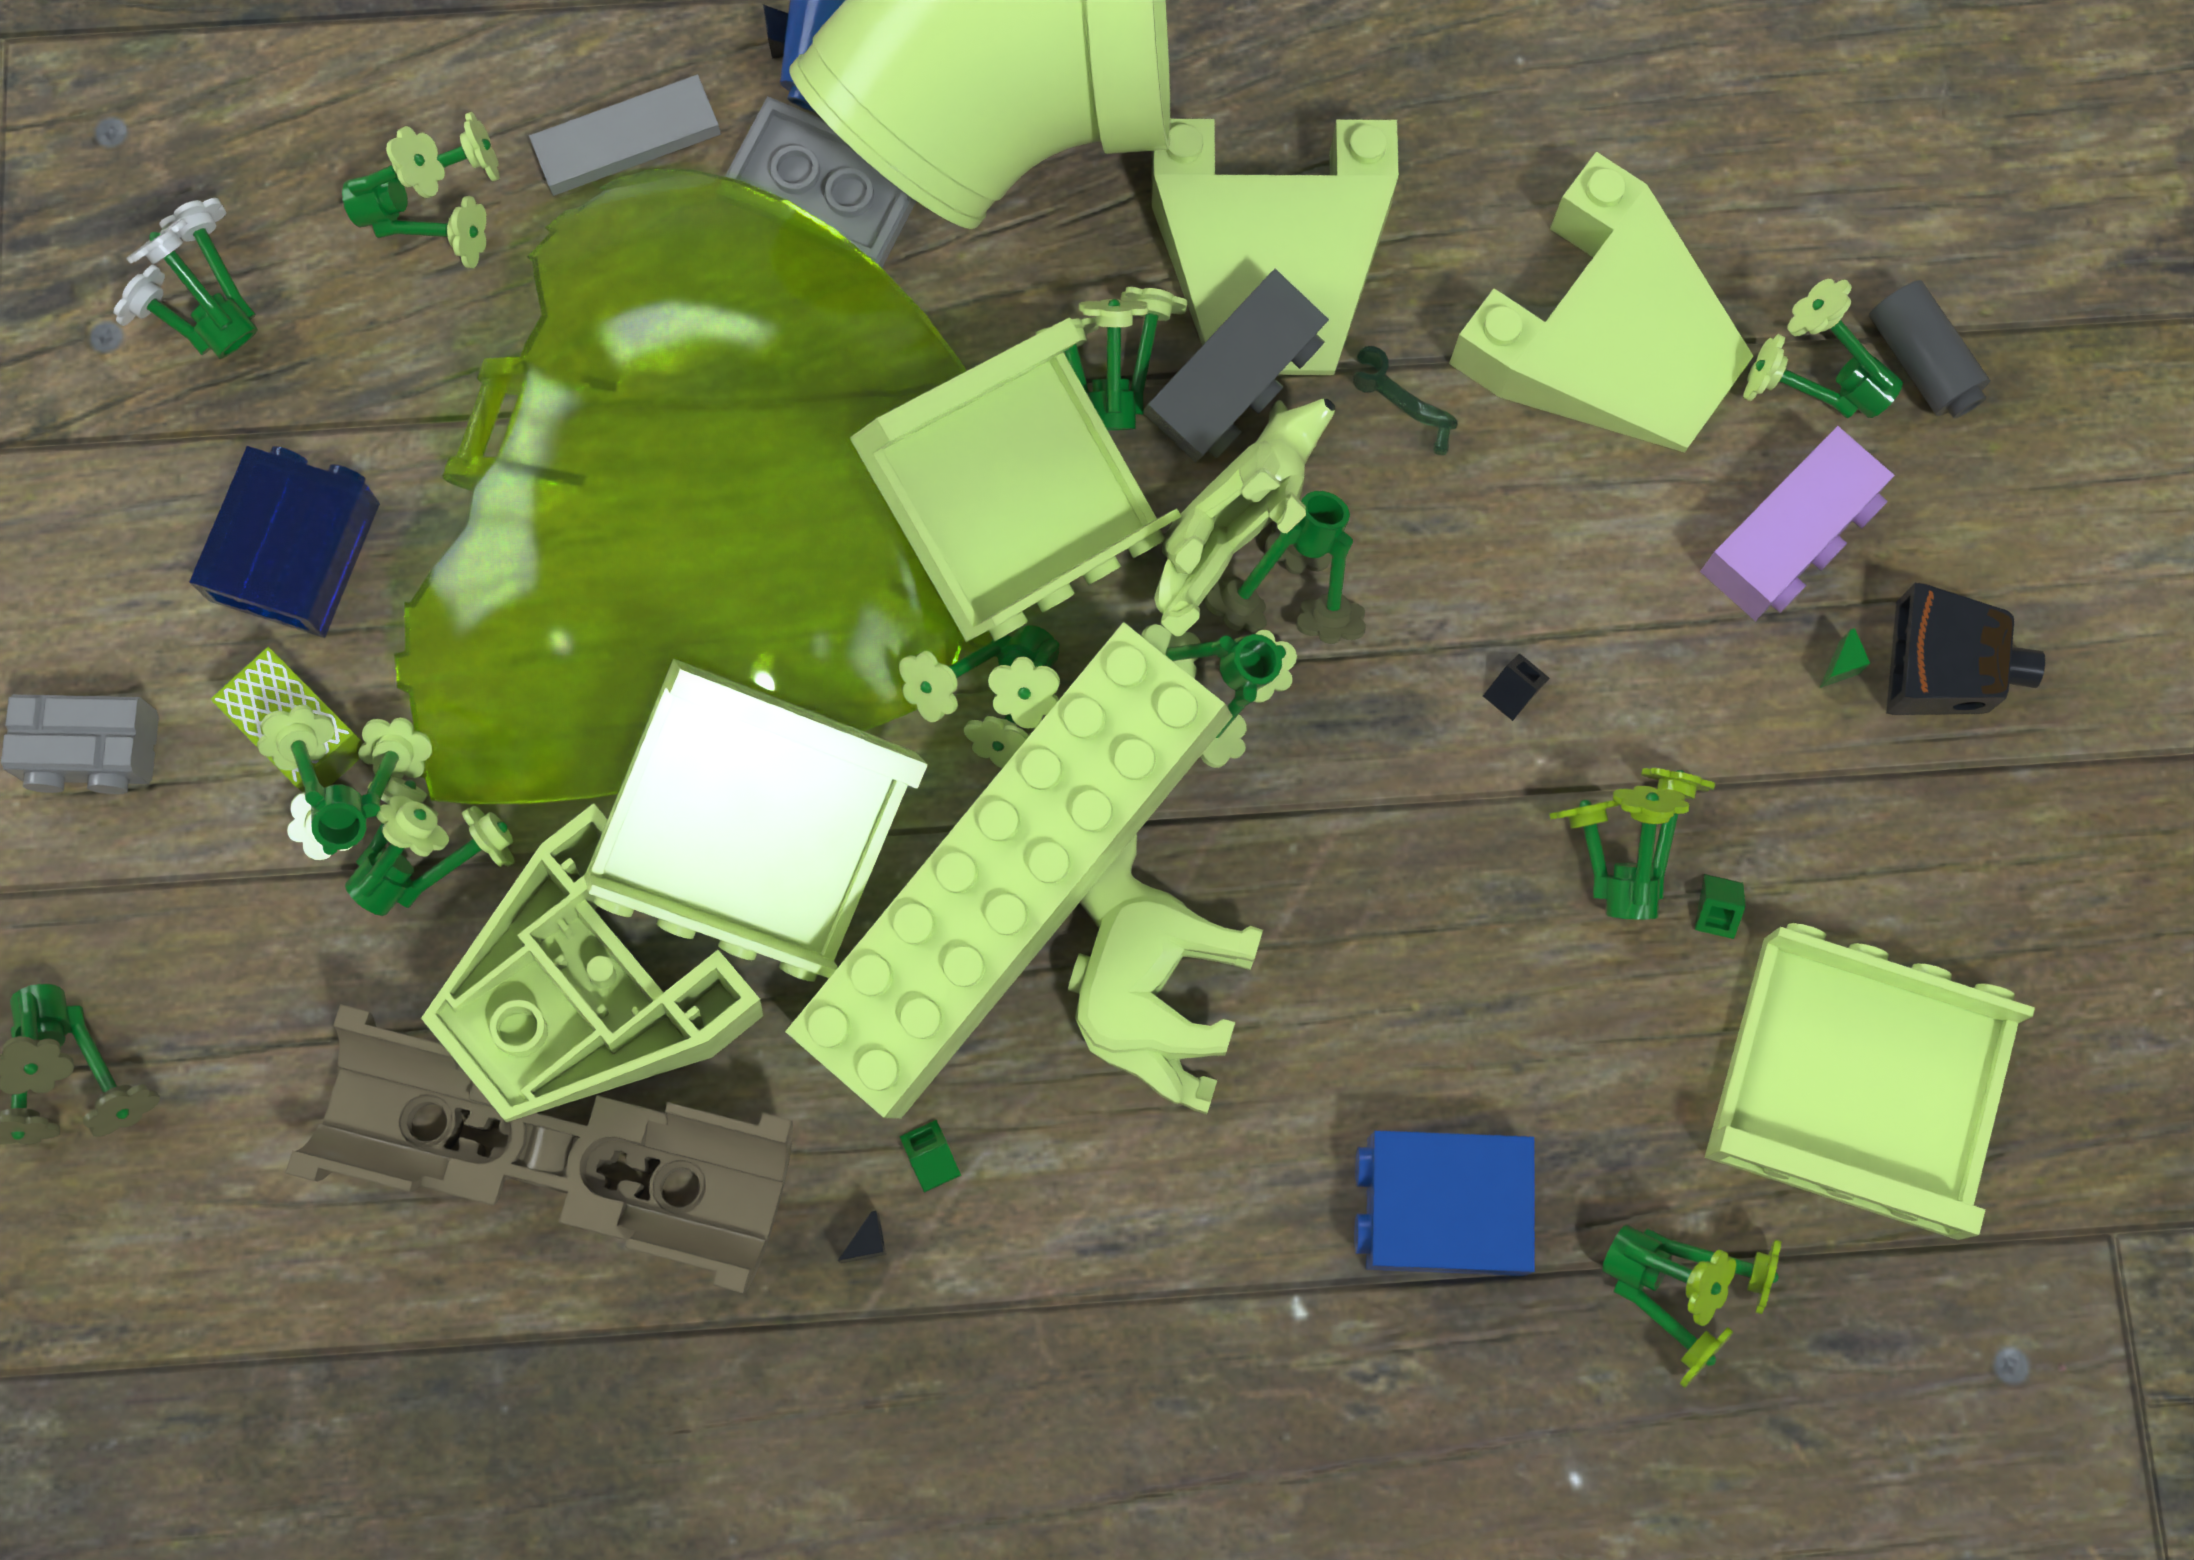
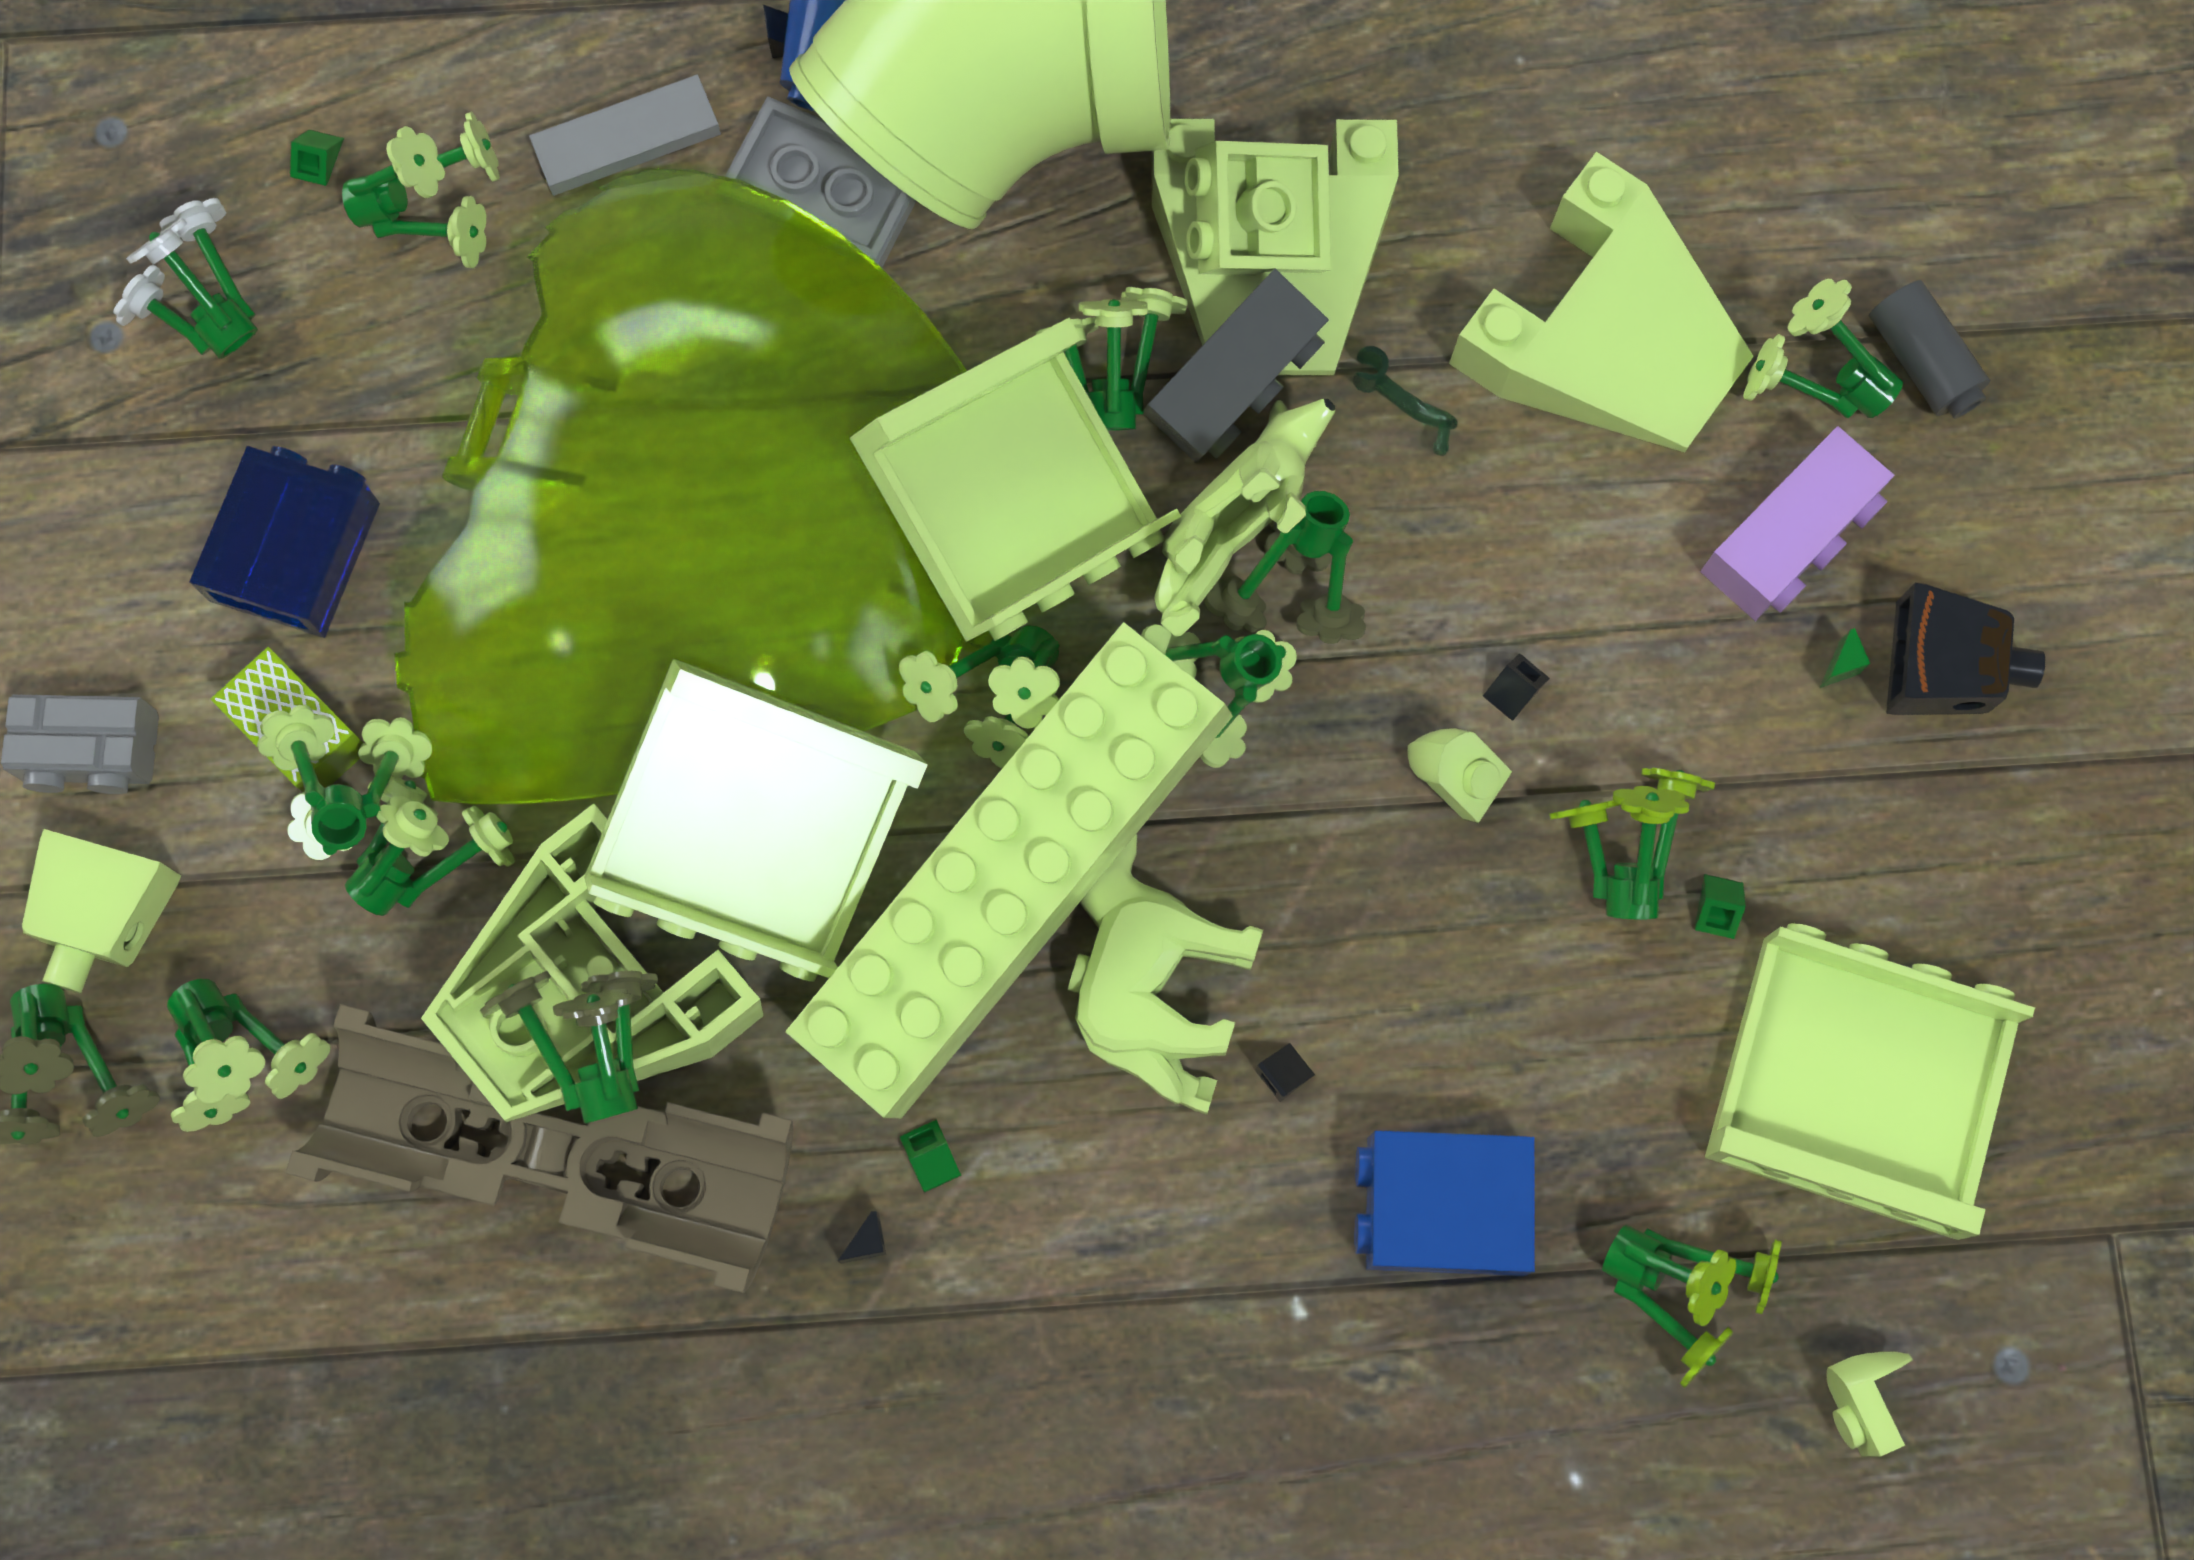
none -> yellowish green torso [22,829,181,993]
none -> yellowish green plant [167,978,331,1132]
none -> green piece [290,129,344,186]
none -> plant [480,971,658,1124]
none -> yellowish green plate [1184,141,1331,275]
none -> black piece [1255,1043,1315,1102]
none -> yellowish green plate [1408,728,1512,823]
none -> yellowish green plate [1827,1352,1913,1457]

